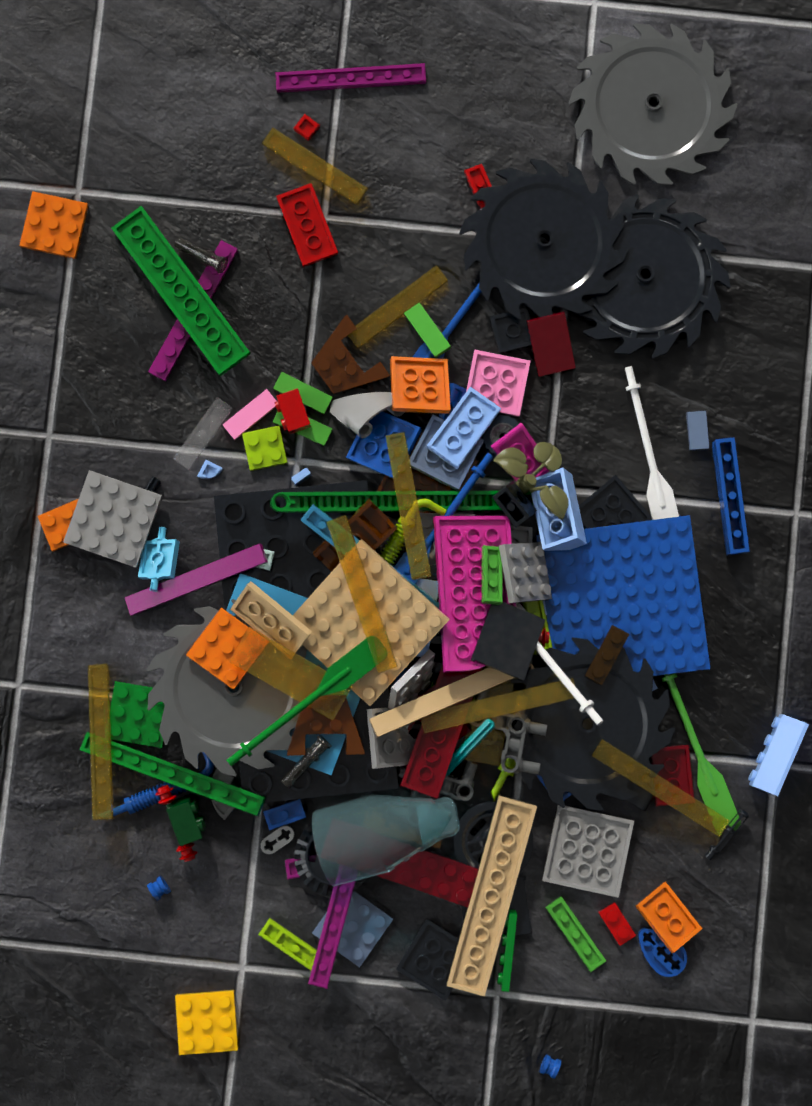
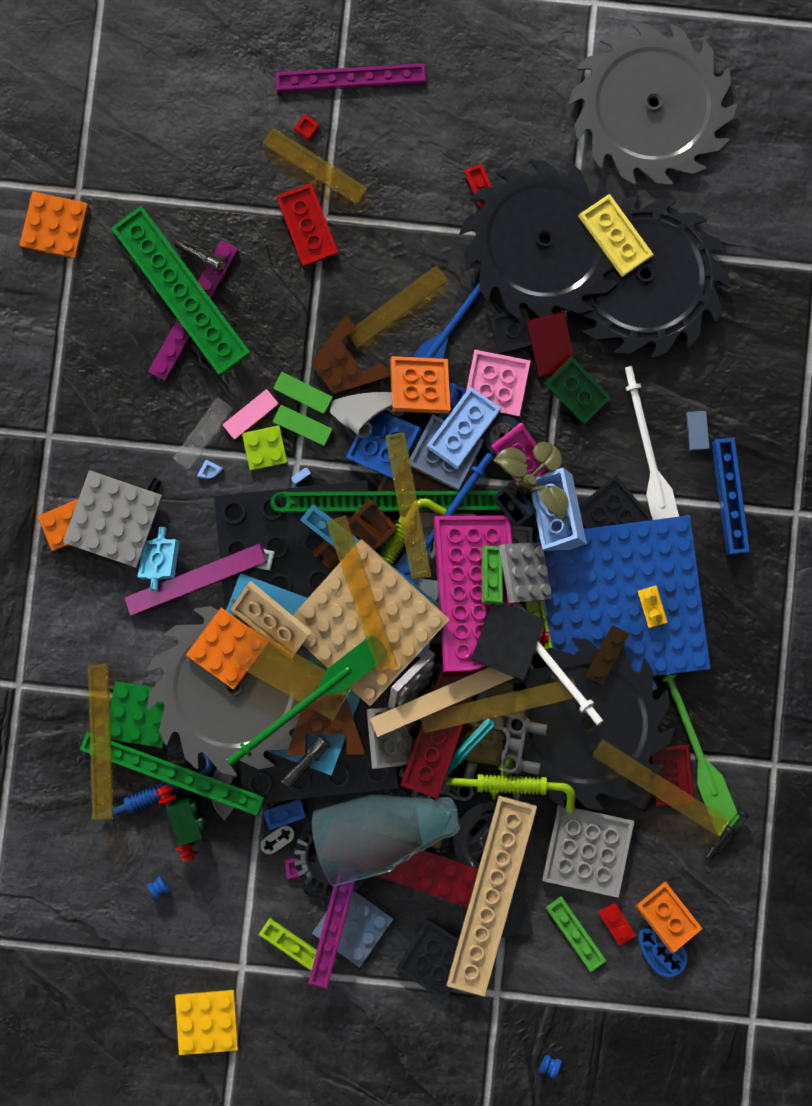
red brick [274,388,311,434] -> none
bright green tile [404,303,451,358] -> none
green plate [497,909,517,992] -> none
light blue slope [748,714,809,796] -> none
none -> lime piece [446,774,575,813]
none -> dark green plate [544,357,611,424]
none -> light yellow tile [578,194,654,277]
none -> yellow tile [638,586,667,628]

